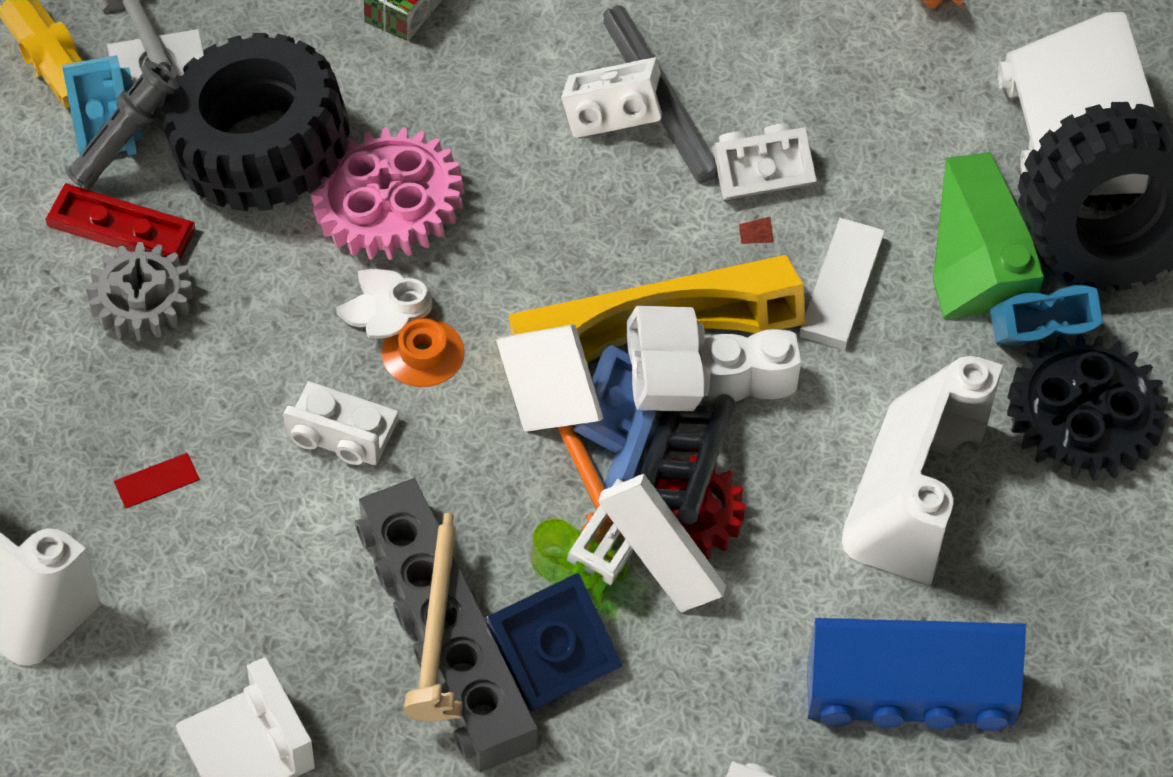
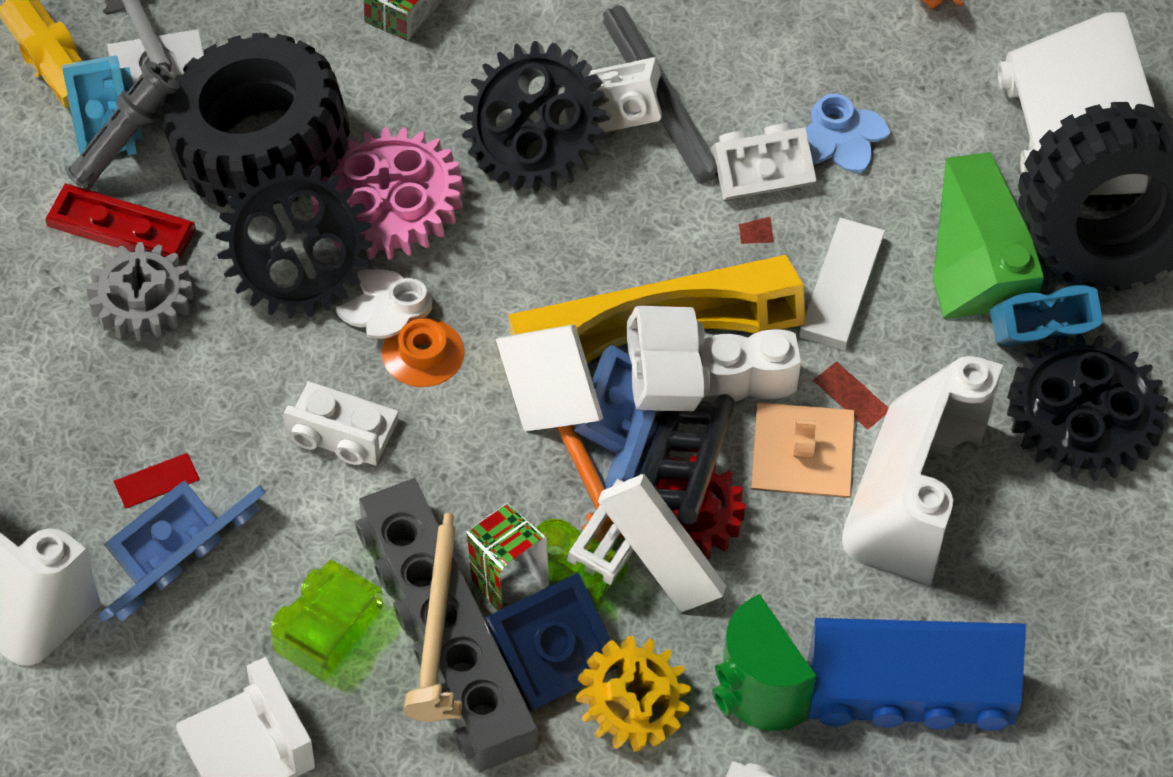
none -> medium blue bracket [97,480,266,622]
none -> black gear [216,161,373,319]
none -> clear neon green brick [270,559,383,681]
none -> black gear [460,41,611,193]
none -> piece [467,503,550,611]
none -> yellow gear [576,636,691,752]
none -> green brick [712,594,816,731]
none -> light nougat piece [751,402,854,498]
none -> light blue plate [806,93,890,173]
none -> clear red window [813,361,889,430]

